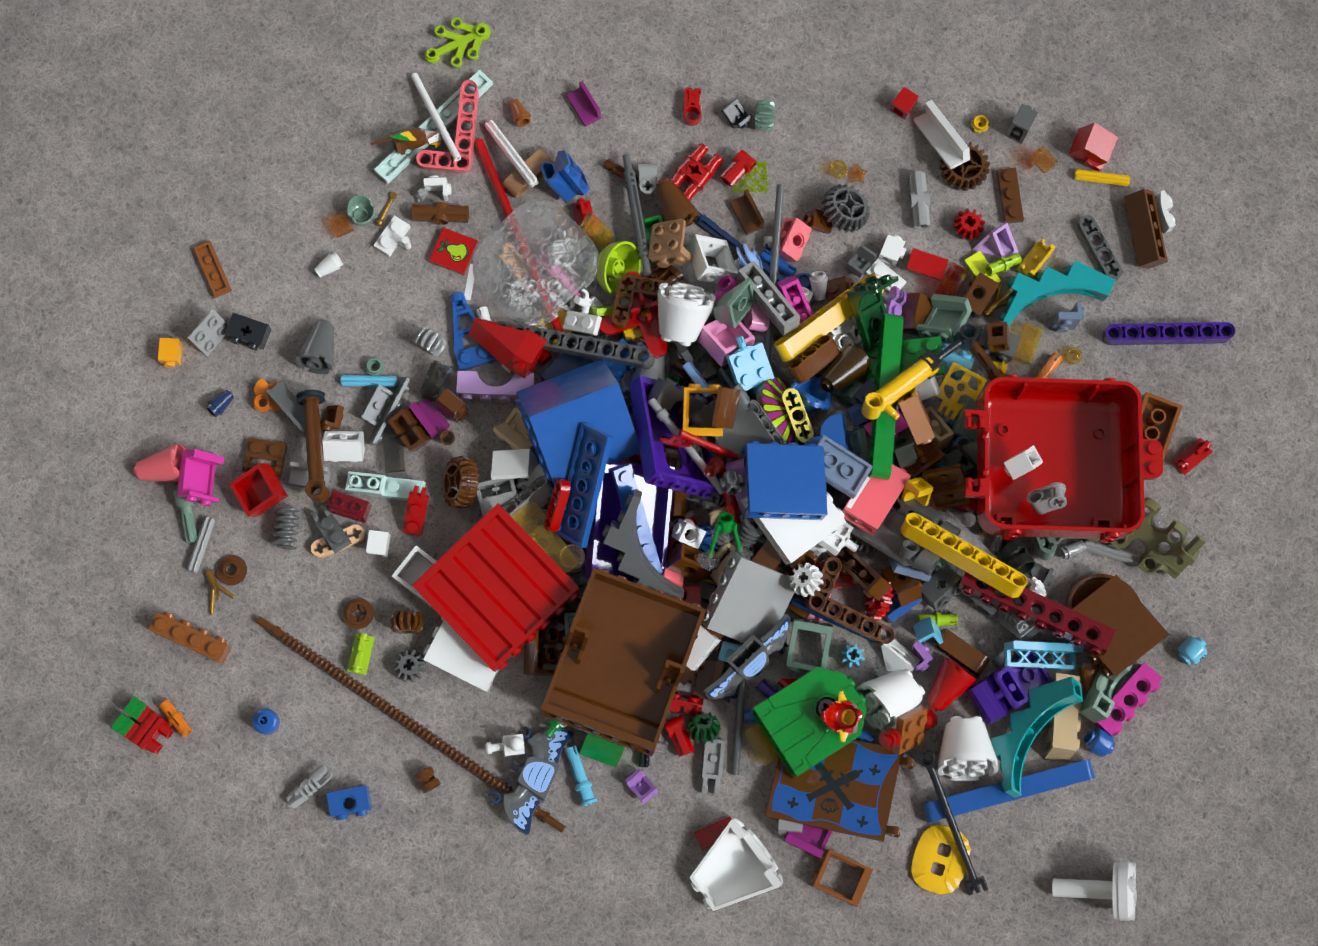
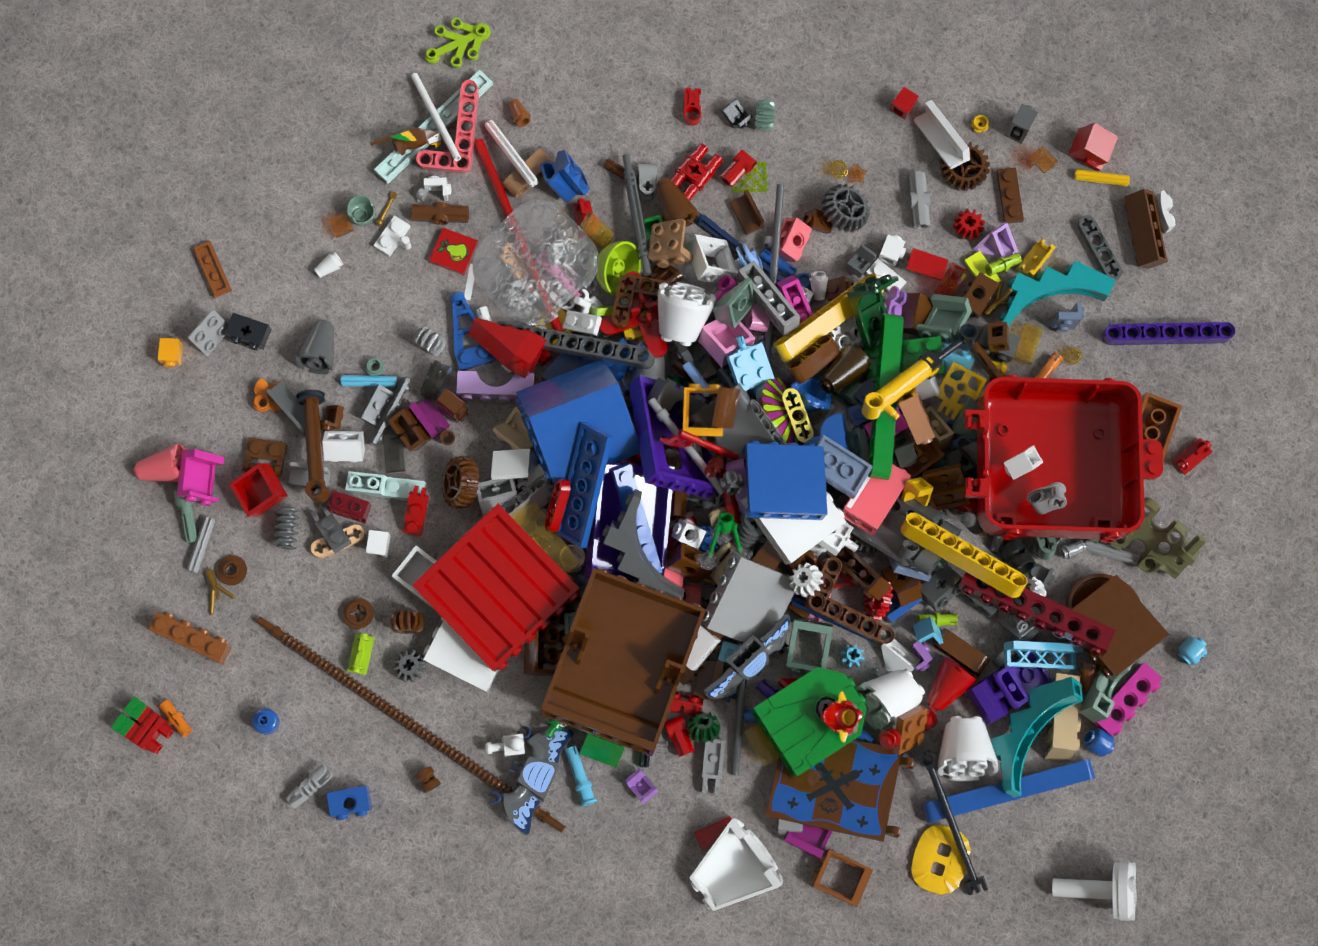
dark blue cone [205,390,234,417] -> none
magenta panel [567,81,601,127] -> none

